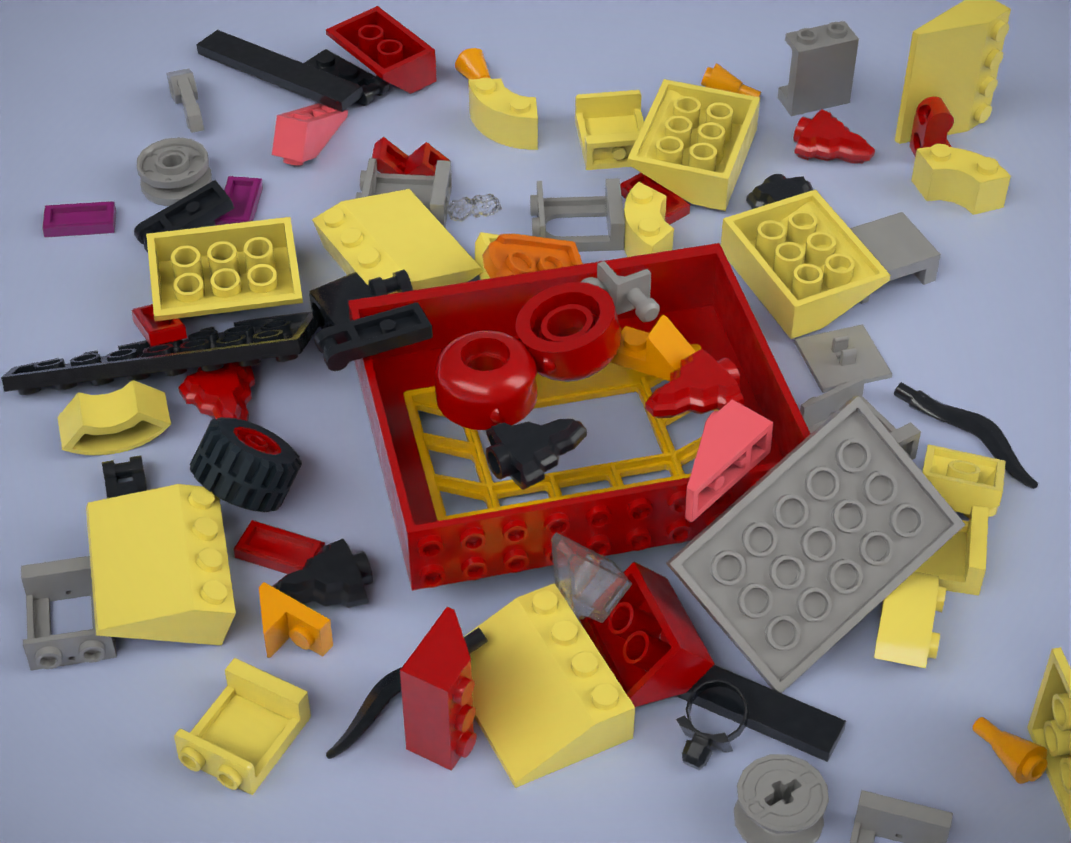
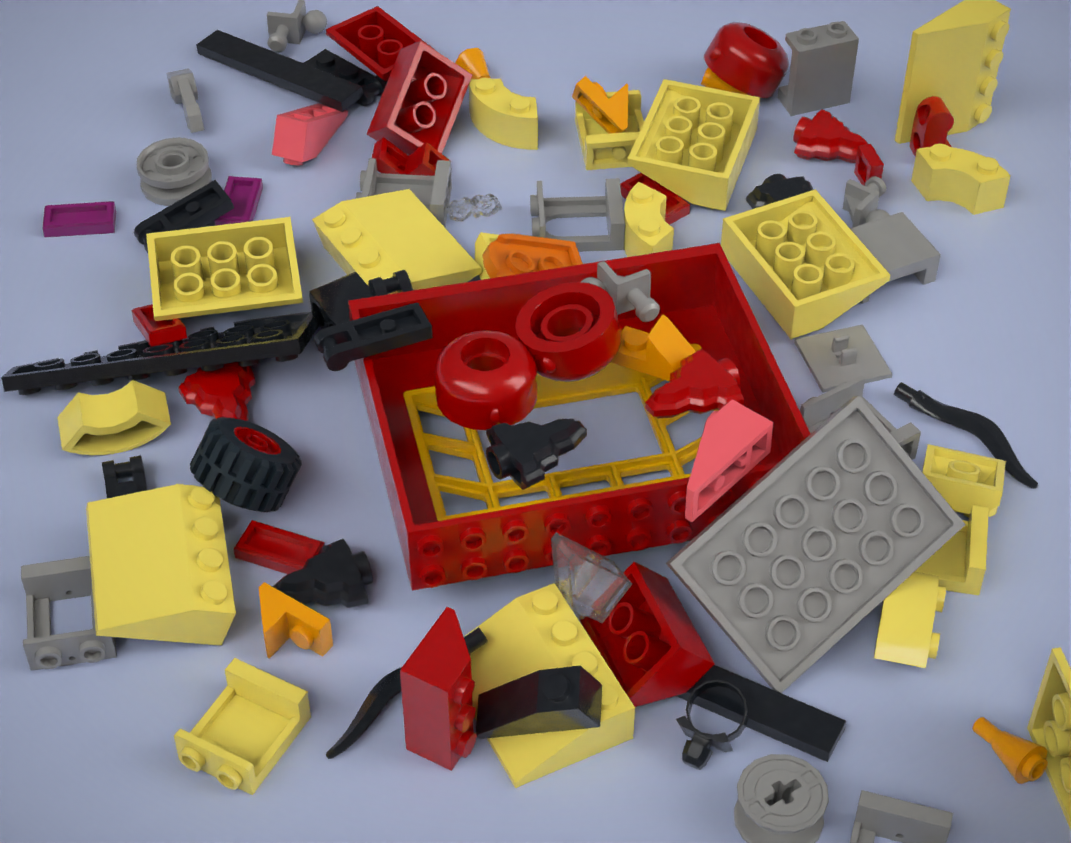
none -> light grey piece [267,0,327,52]
none -> red slope [366,41,472,155]
none -> black slope [476,666,602,739]
none -> light orange slope [572,76,628,134]
none -> red piece [704,22,789,98]
none -> light grey piece [843,176,890,228]
none -> red tile [854,144,884,186]

